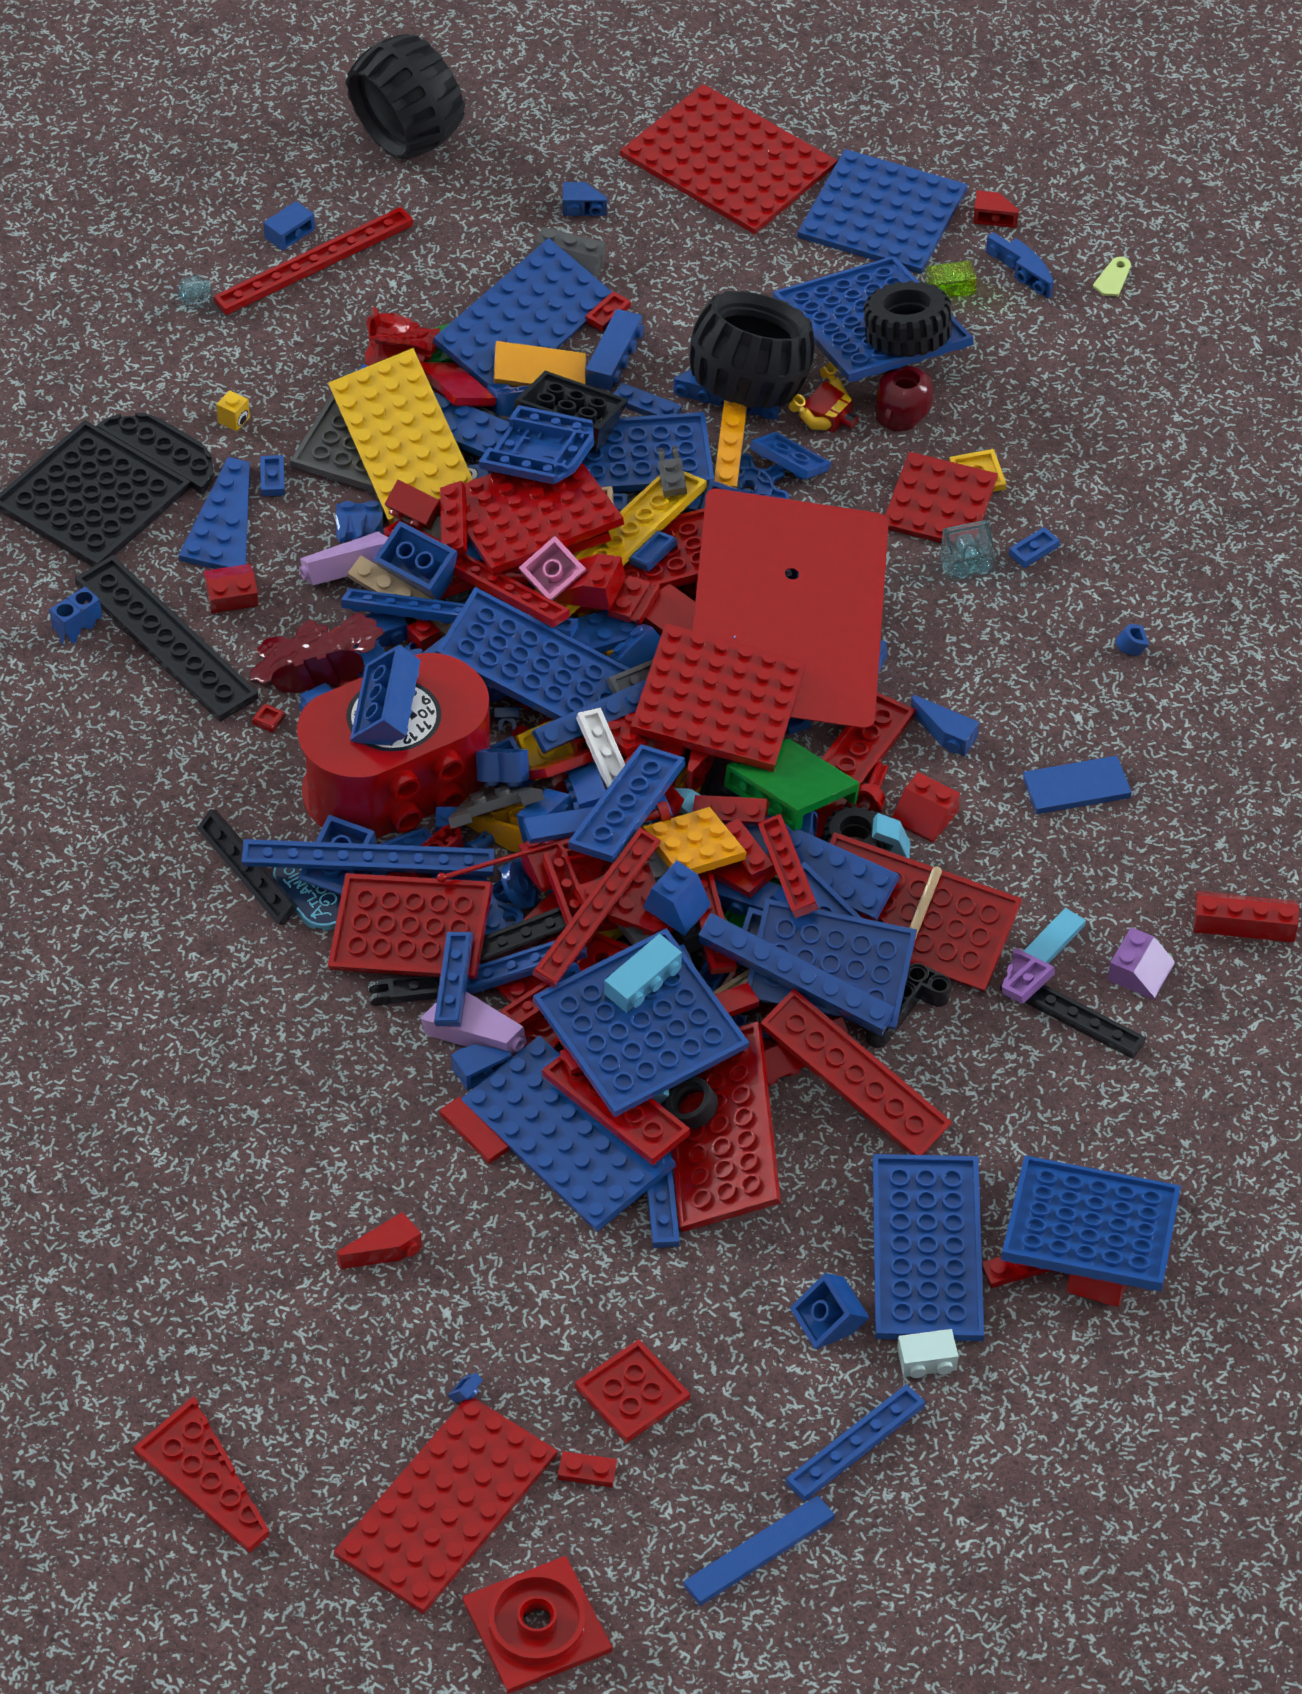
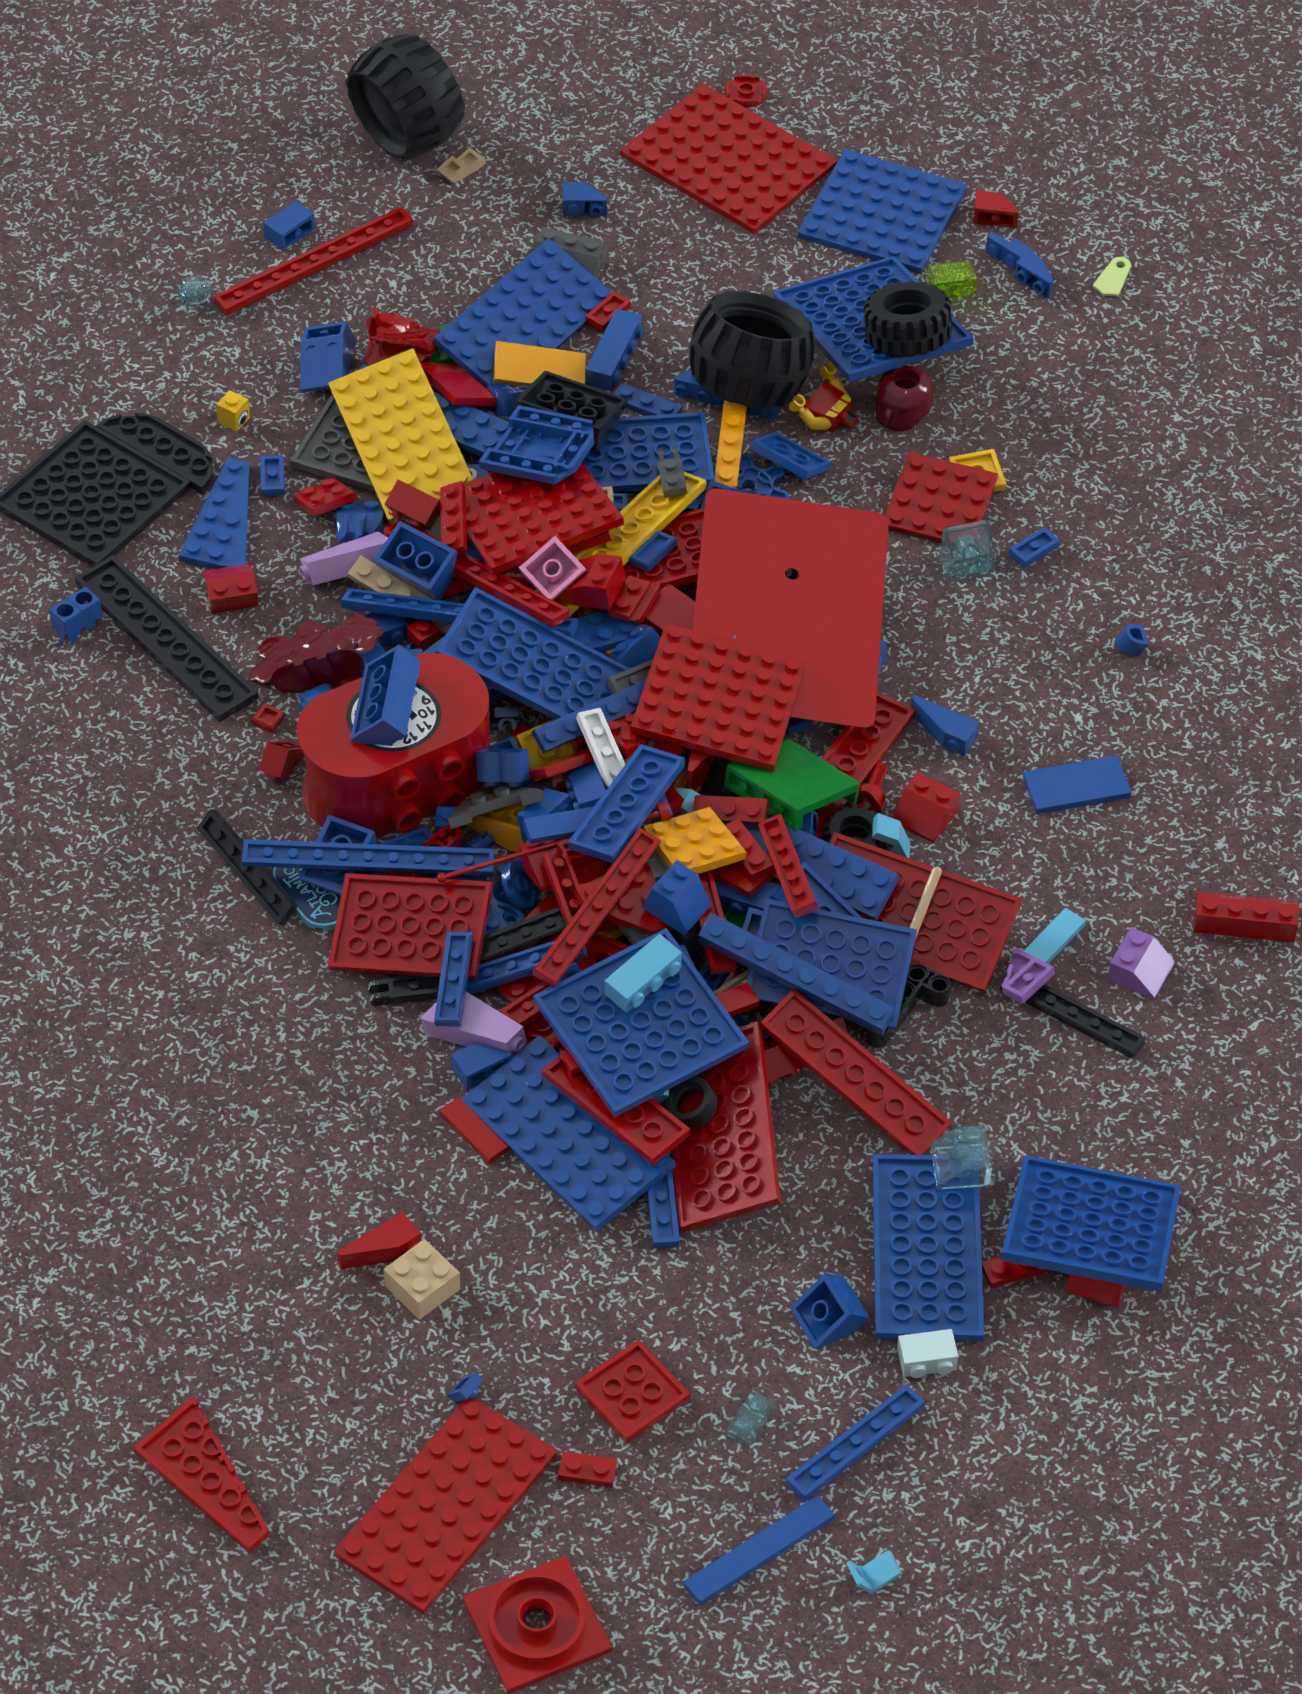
none -> red slope [258,740,304,781]
none -> red plate [294,478,356,517]
none -> blue slope [300,321,356,392]
none -> tan brick [384,1239,460,1320]
none -> tan slope [437,147,486,183]
none -> red tile [725,74,768,108]
none -> clear light blue plate [725,1390,776,1447]
none -> medium azure bracket [846,1550,902,1594]
none -> clear light blue slope [930,1124,992,1190]

